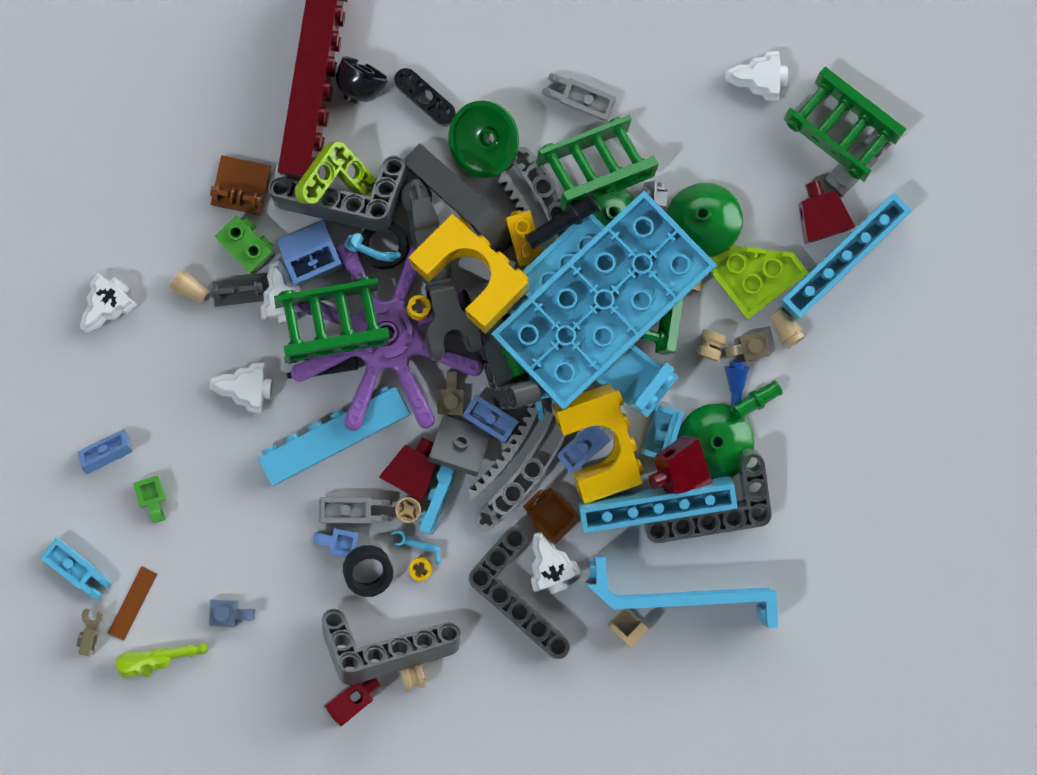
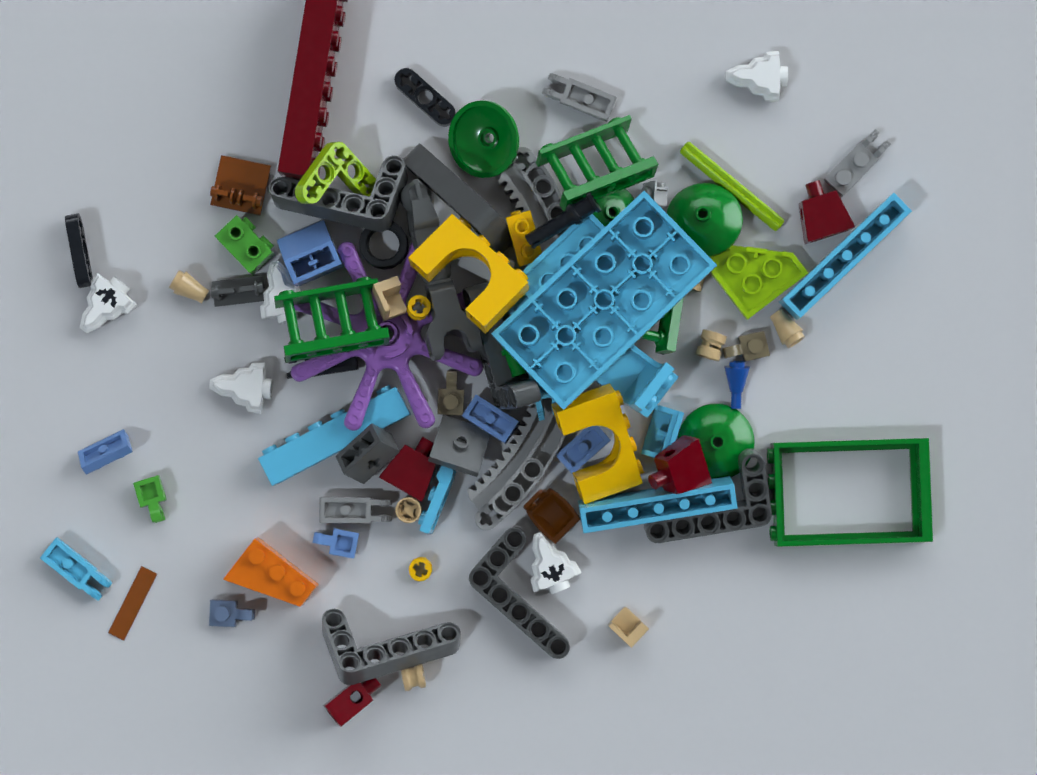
dark tan plate [77,608,103,656] -> none
lime piece [115,643,208,678] -> none
black cylinder [336,56,388,104] -> none
black tyre [343,545,393,597] -> none
medium azure piece [345,233,401,262] -> none
medium azure piece [391,530,441,564] -> none
medium azure panel [585,555,778,628] -> none
green pin [731,380,783,420] -> none
green fence [784,66,906,182] -> none
none -> black beam [65,213,93,288]
none -> orange wedge [223,537,319,607]
none -> dark grey brick [336,423,400,484]
none -> tan panel [372,276,407,321]
none -> lime axle [680,142,784,231]
none -> green window [767,438,933,547]

